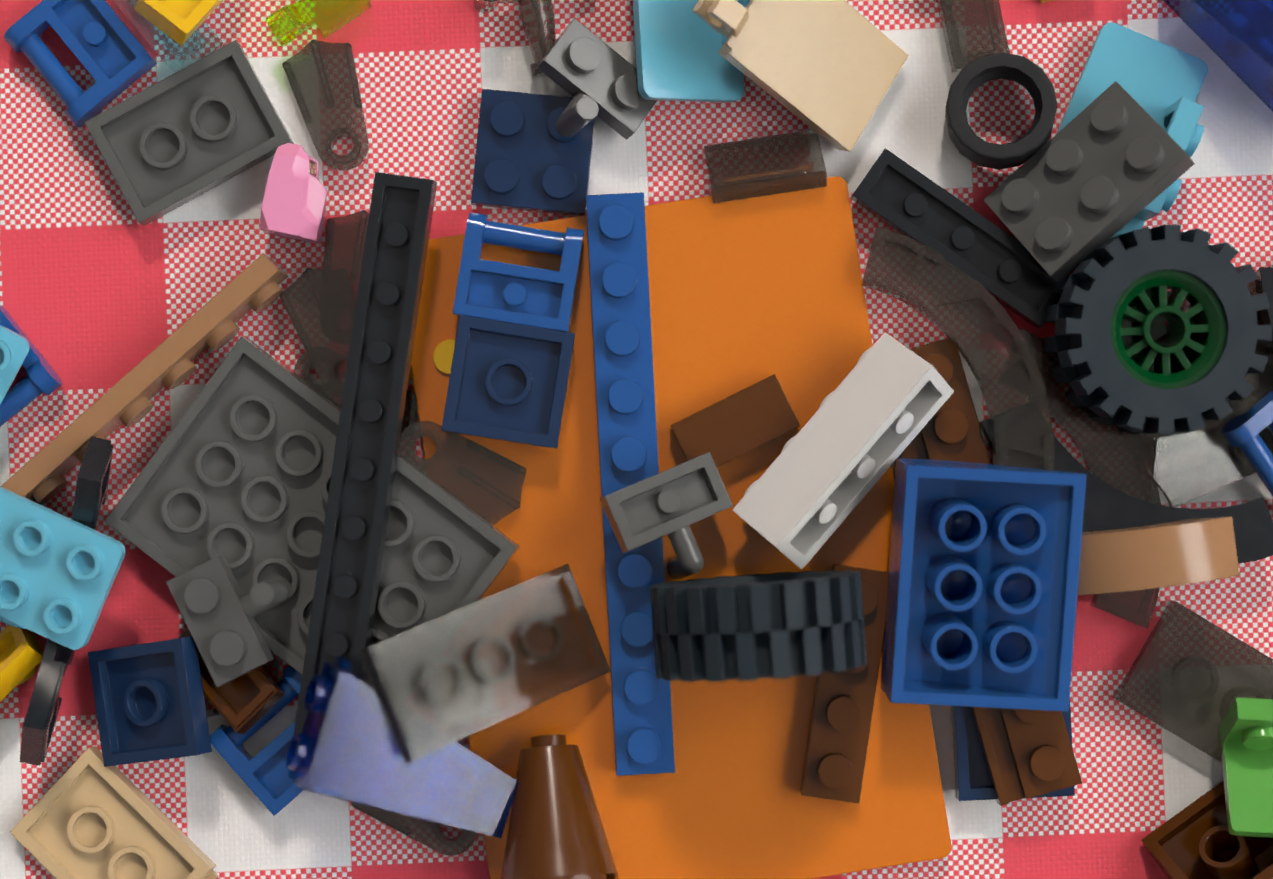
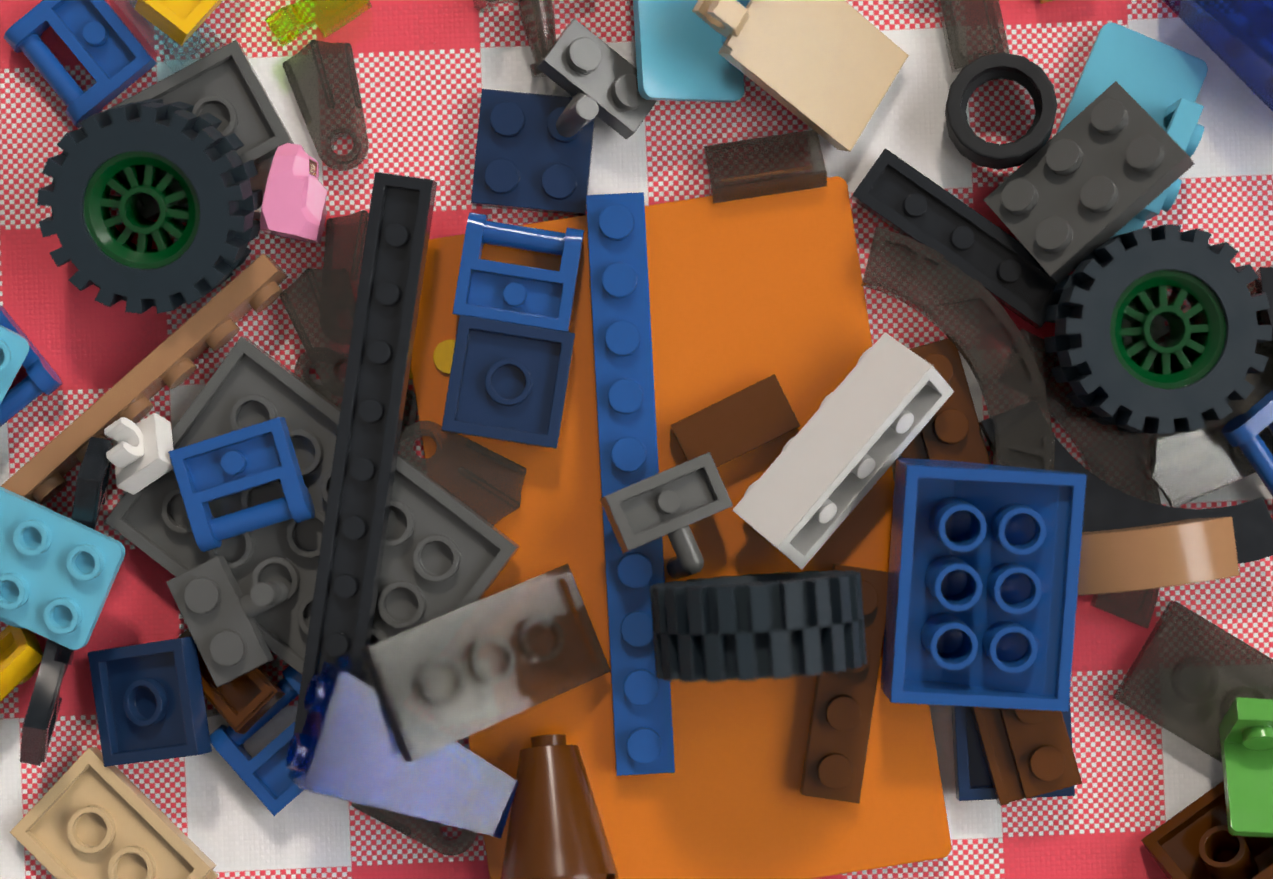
none -> black wheel [37,99,263,314]
none -> white tile [104,413,174,495]
none -> blue plate [169,417,315,552]

